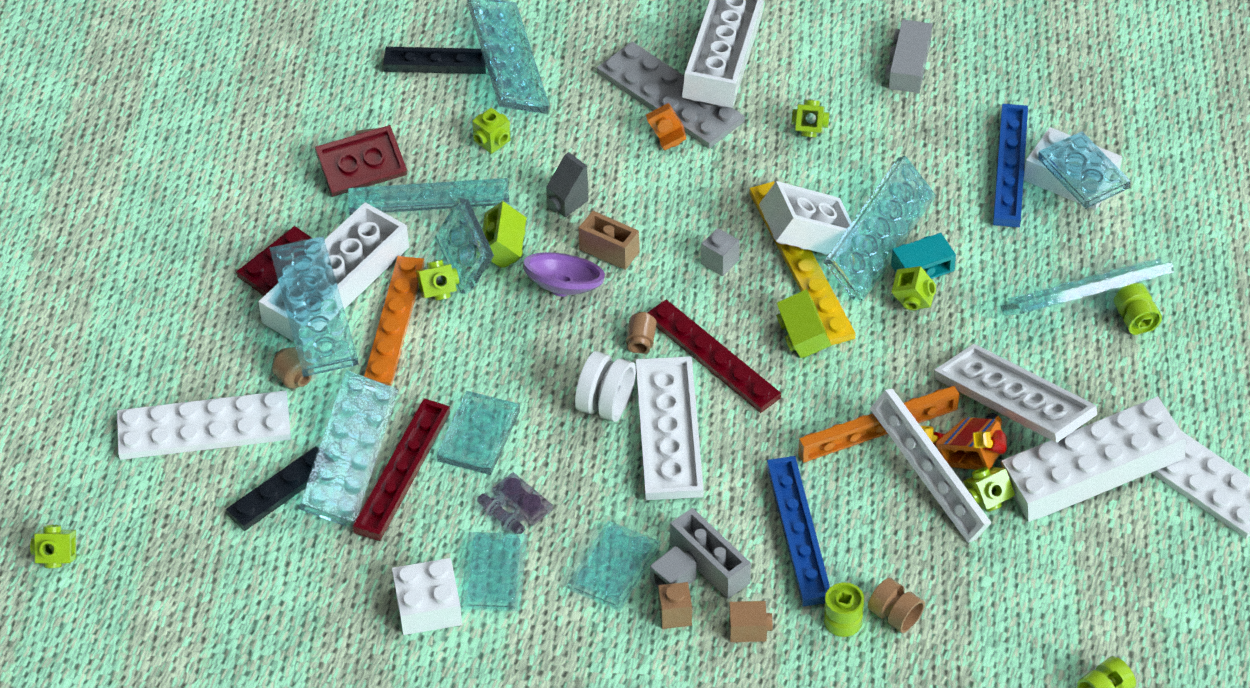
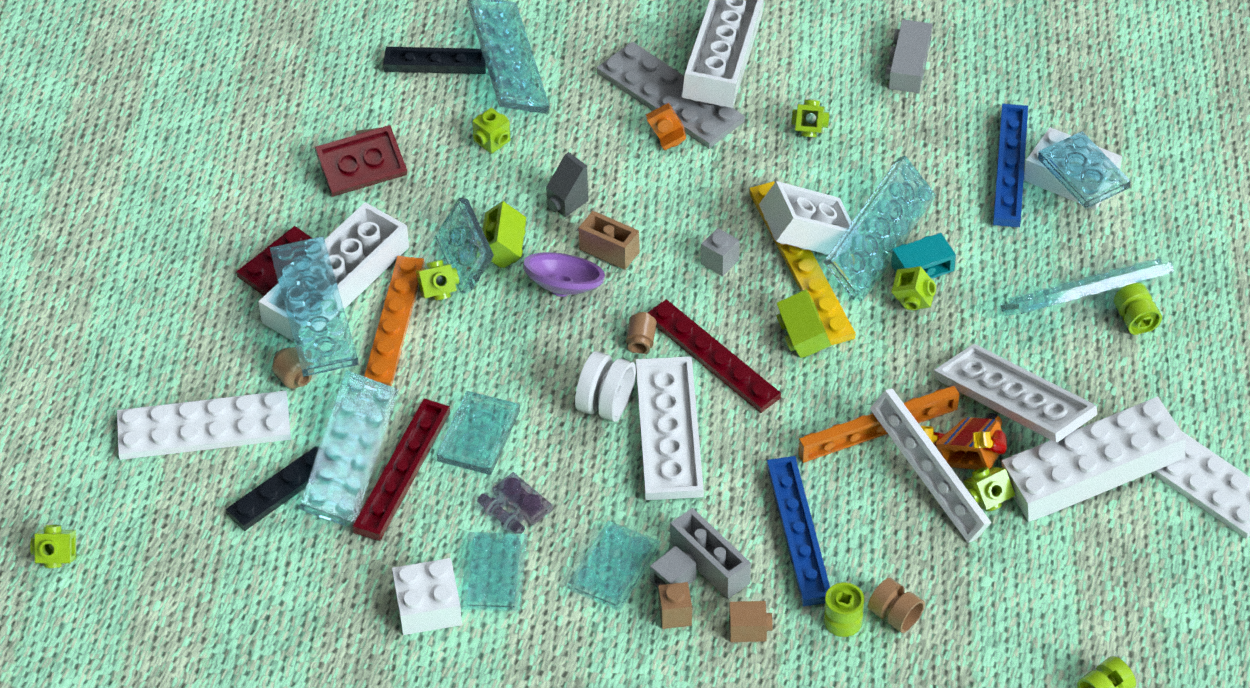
clear light blue plate [348,178,510,215] -> none

